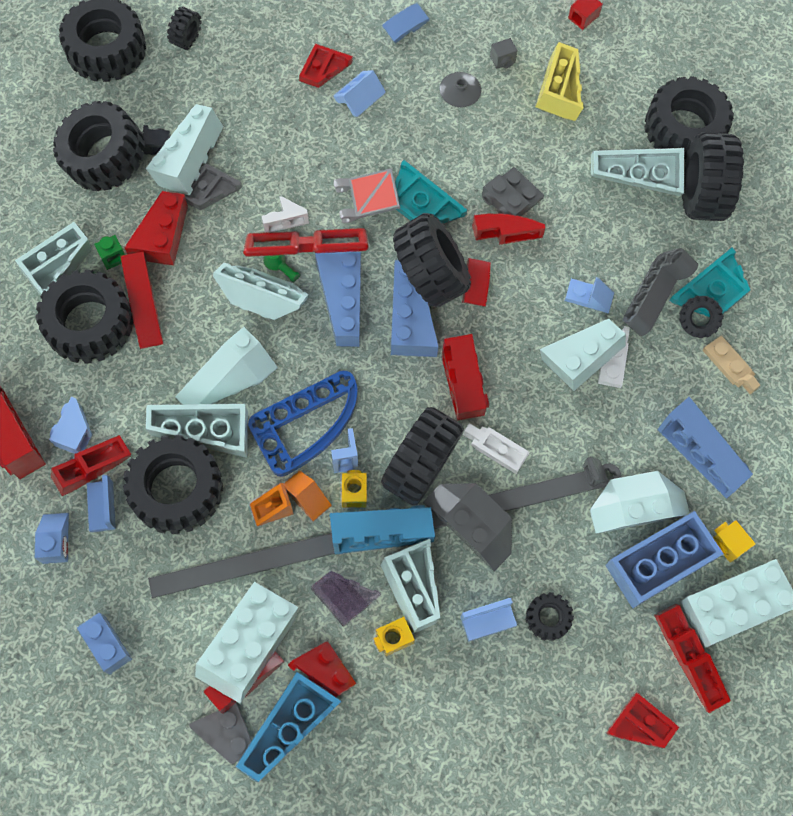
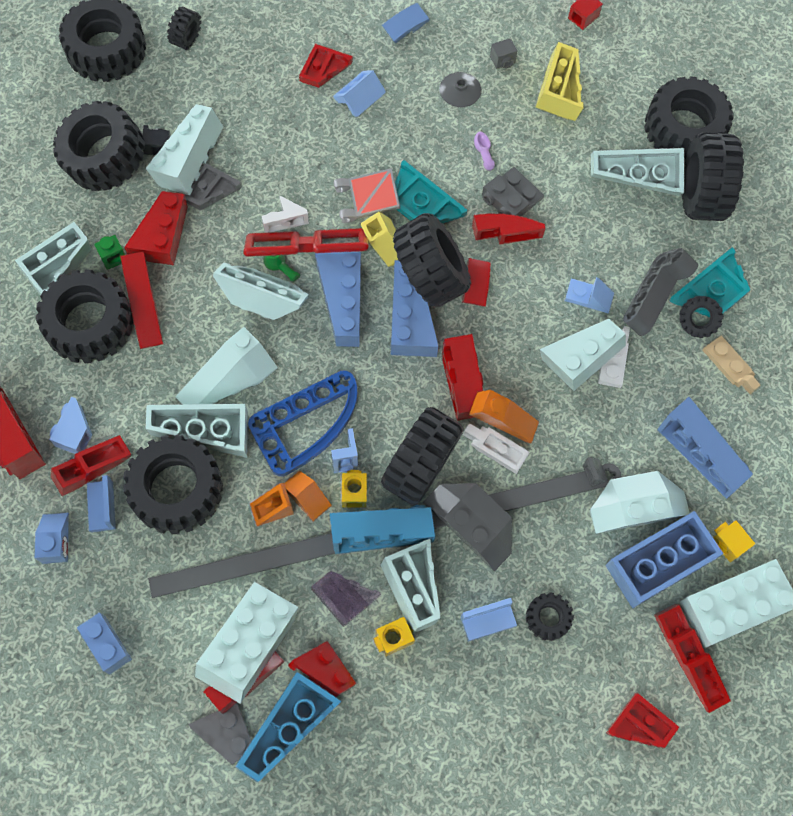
none -> light yellow slope [361,212,398,267]
none -> orange slope [469,390,539,444]
none -> lavender piece [474,132,495,170]

